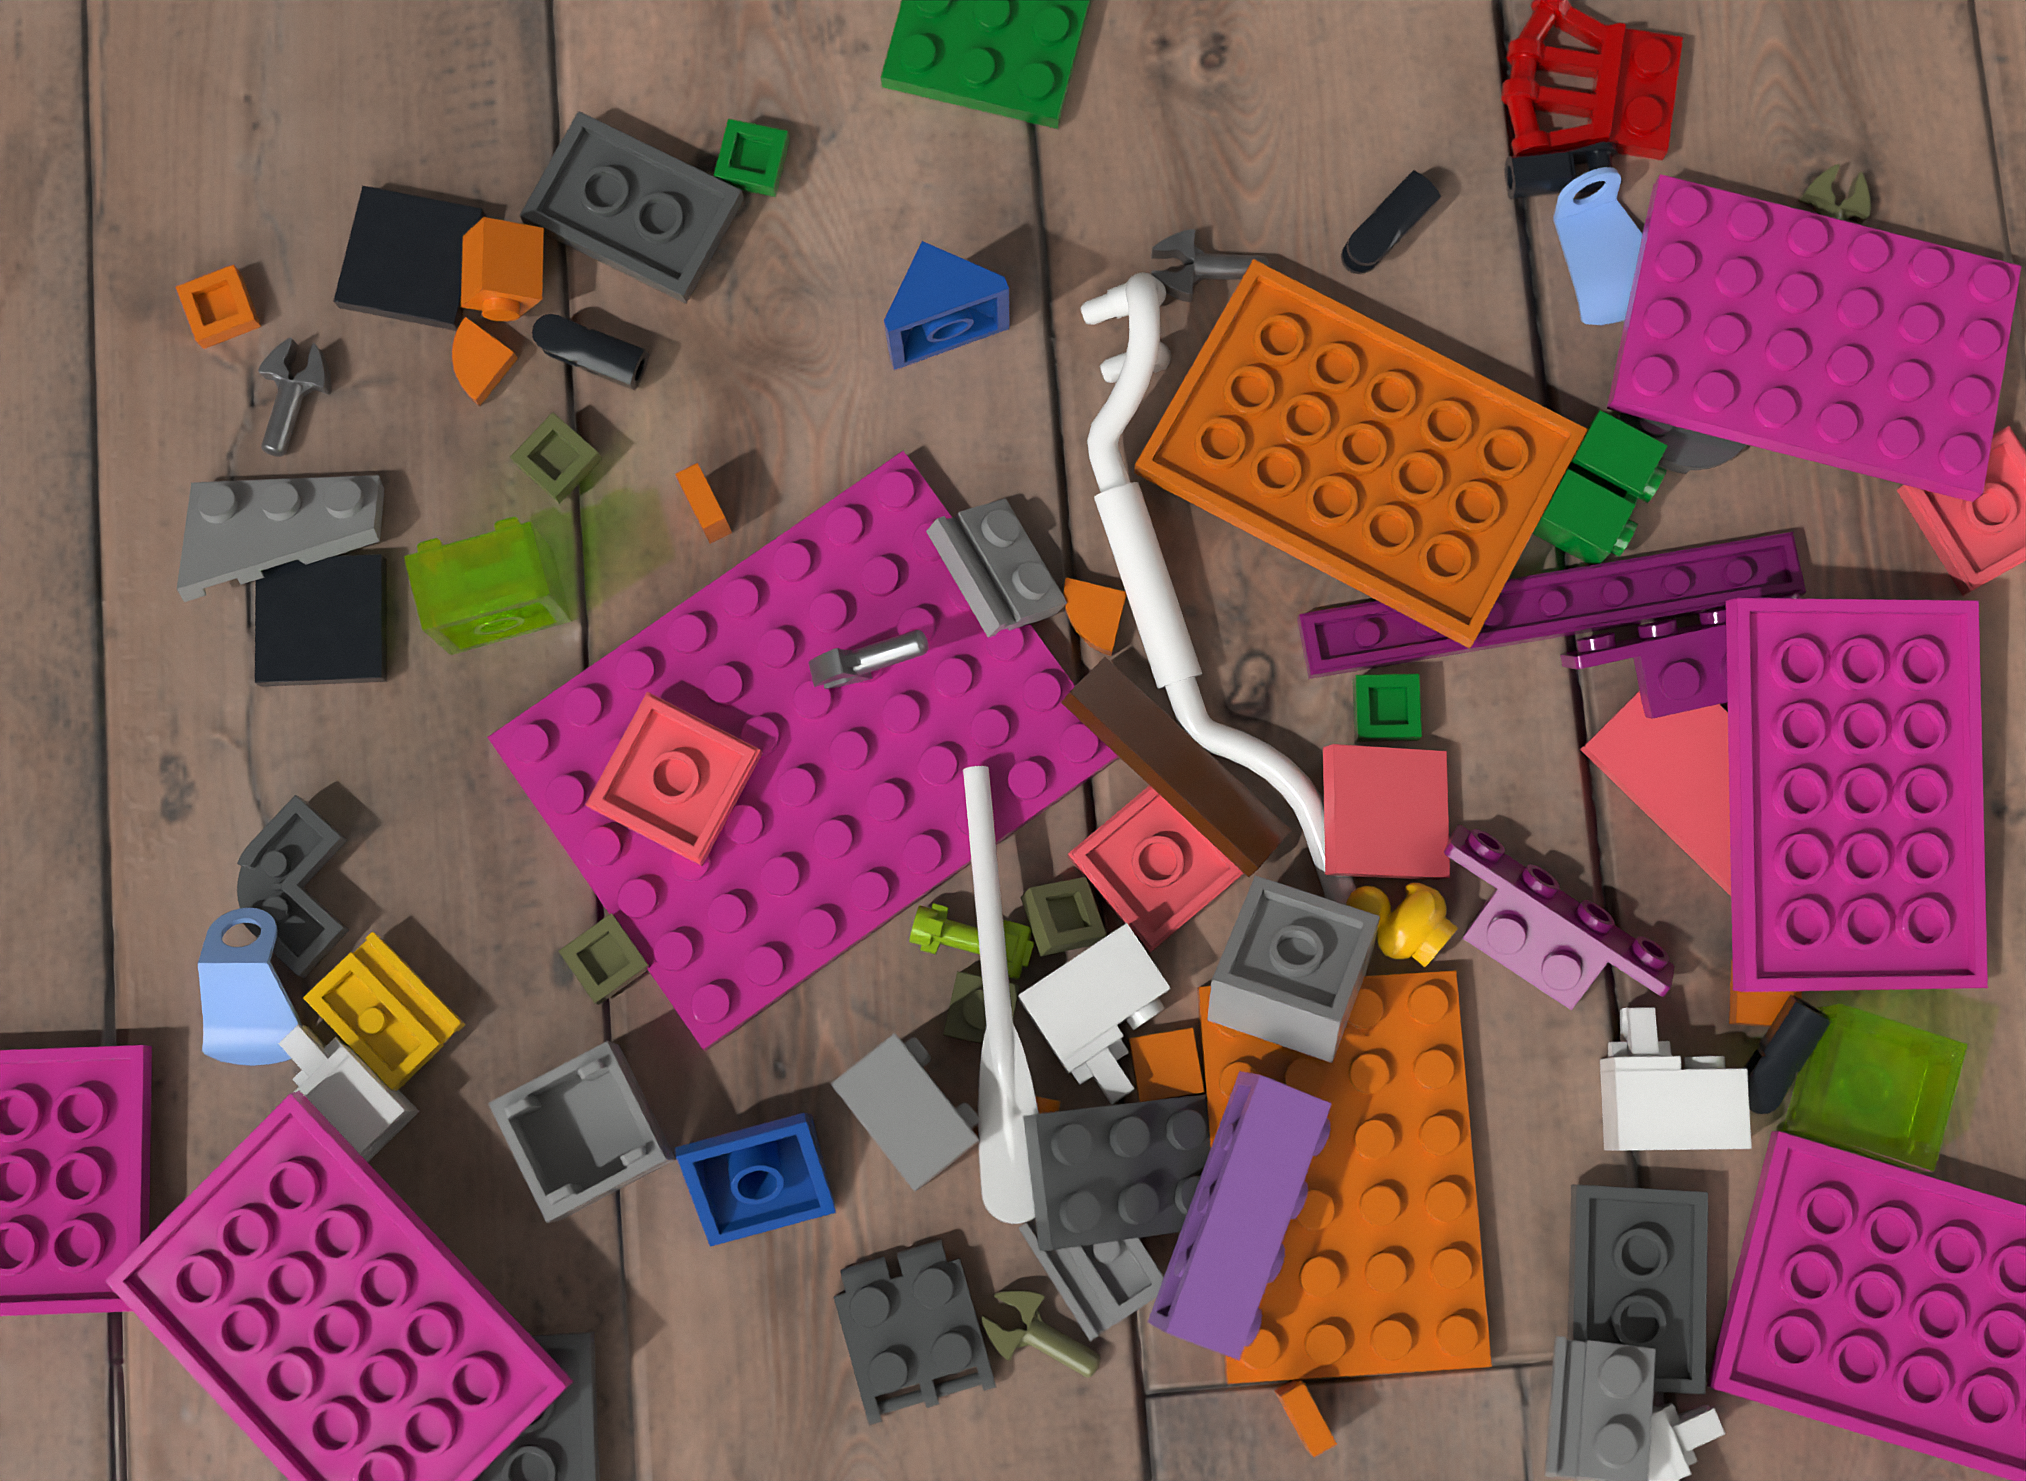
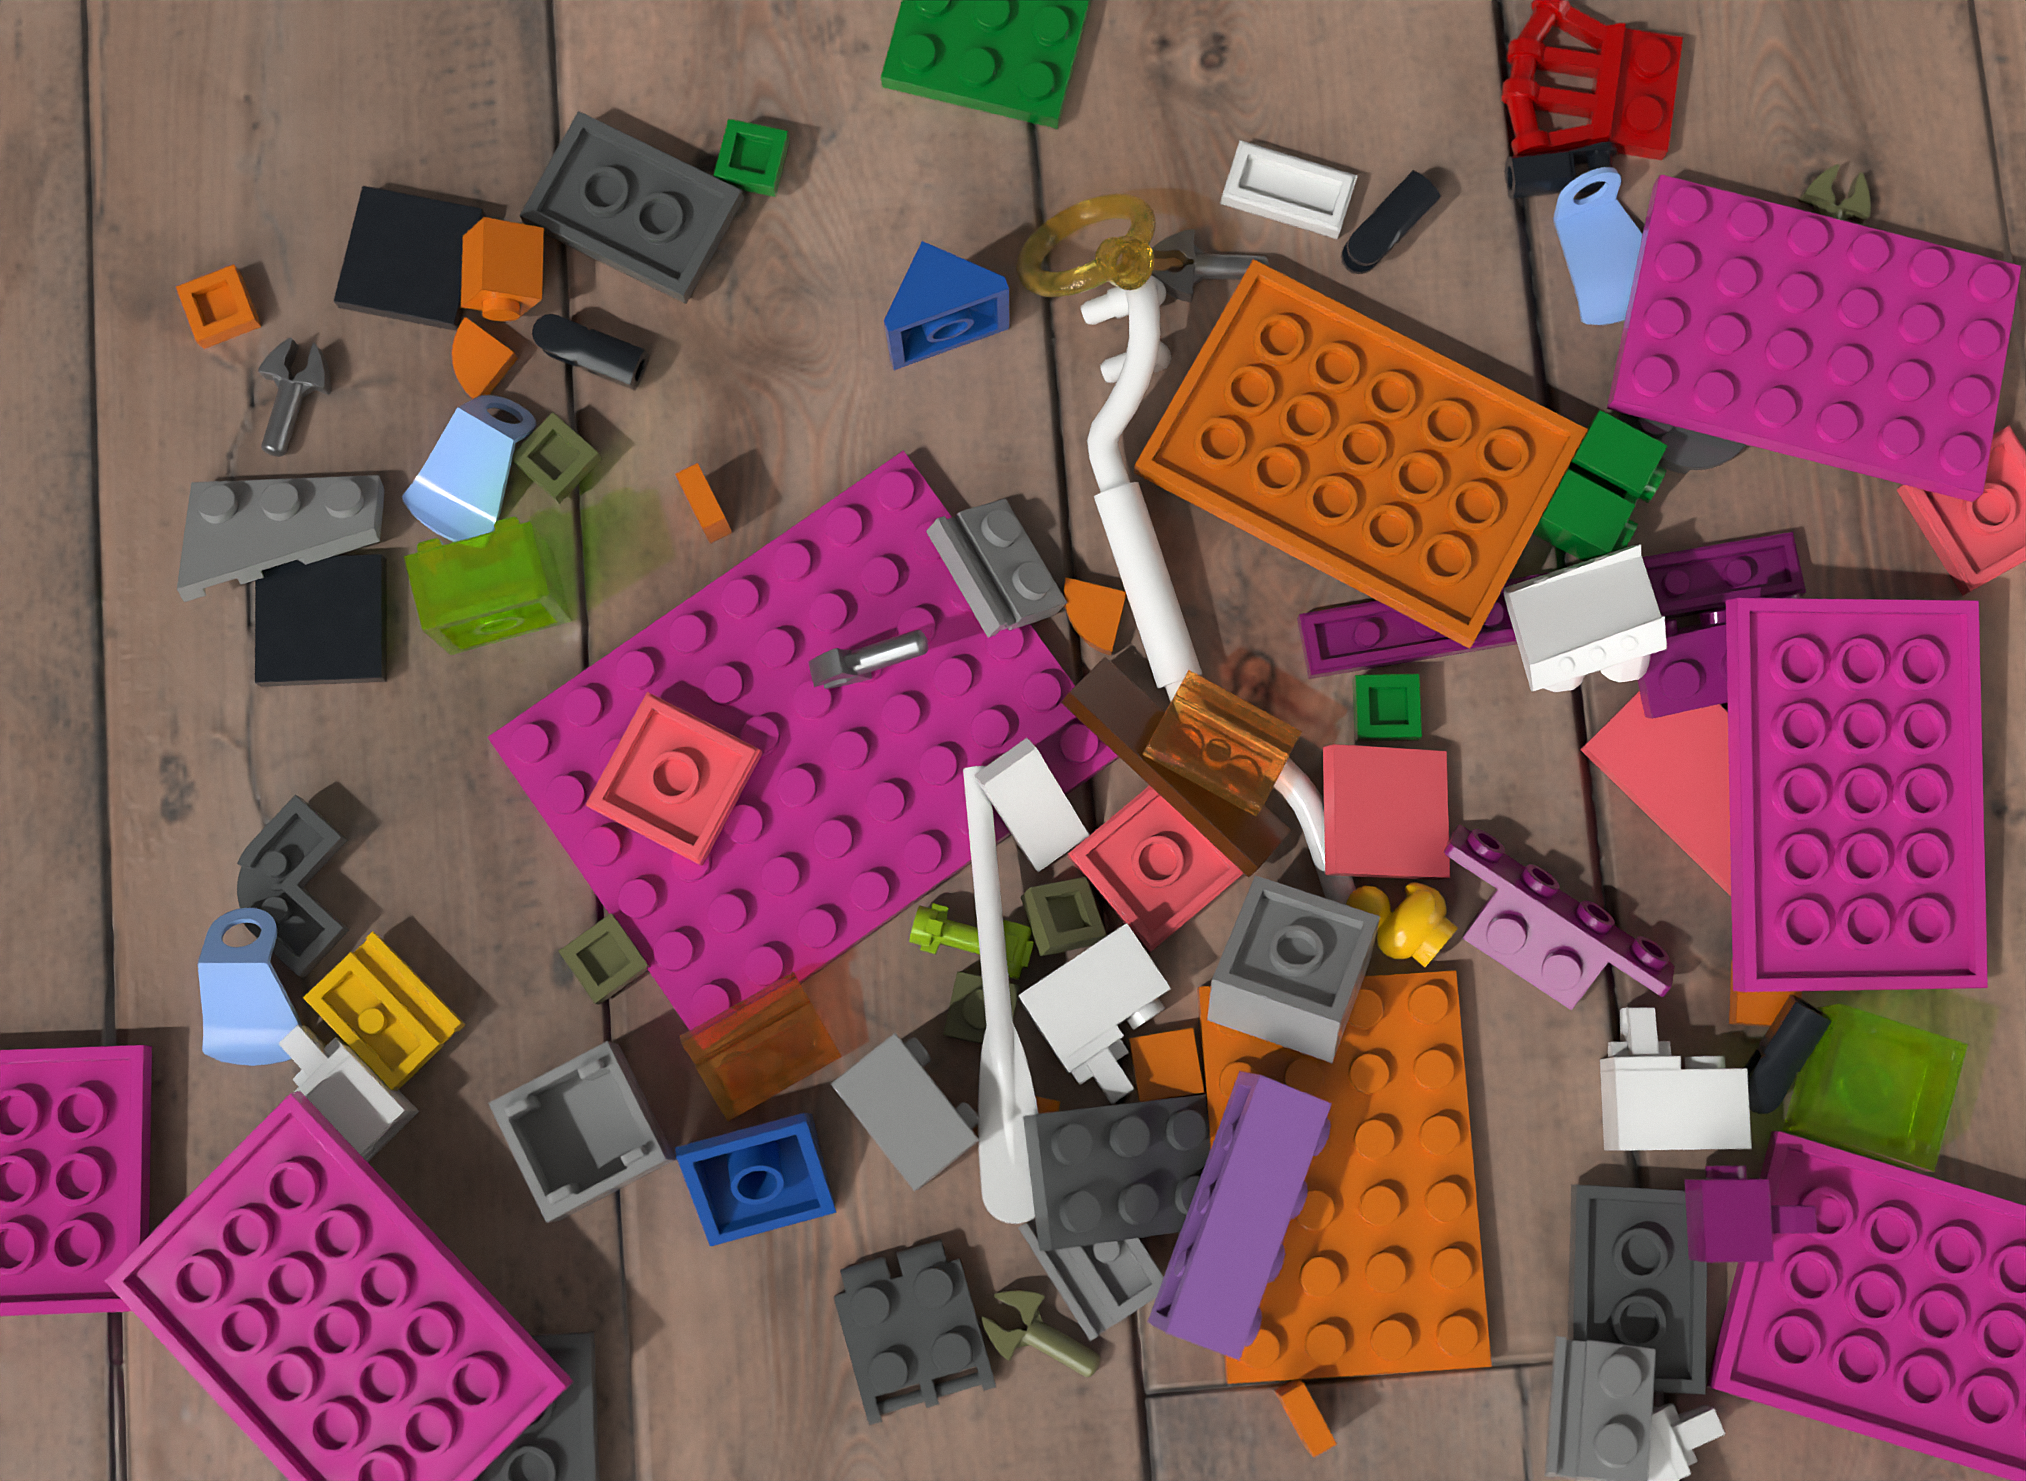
none -> light blue piece [402,395,536,549]
none -> clear orange plate [680,972,842,1121]
none -> white tile [974,738,1090,872]
none -> clear yellow piece [1016,194,1156,297]
none -> clear orange plate [1143,670,1302,816]
none -> white tile [1220,140,1357,239]
none -> white slope [1504,545,1667,692]
none -> magenta brick [1684,1166,1817,1262]

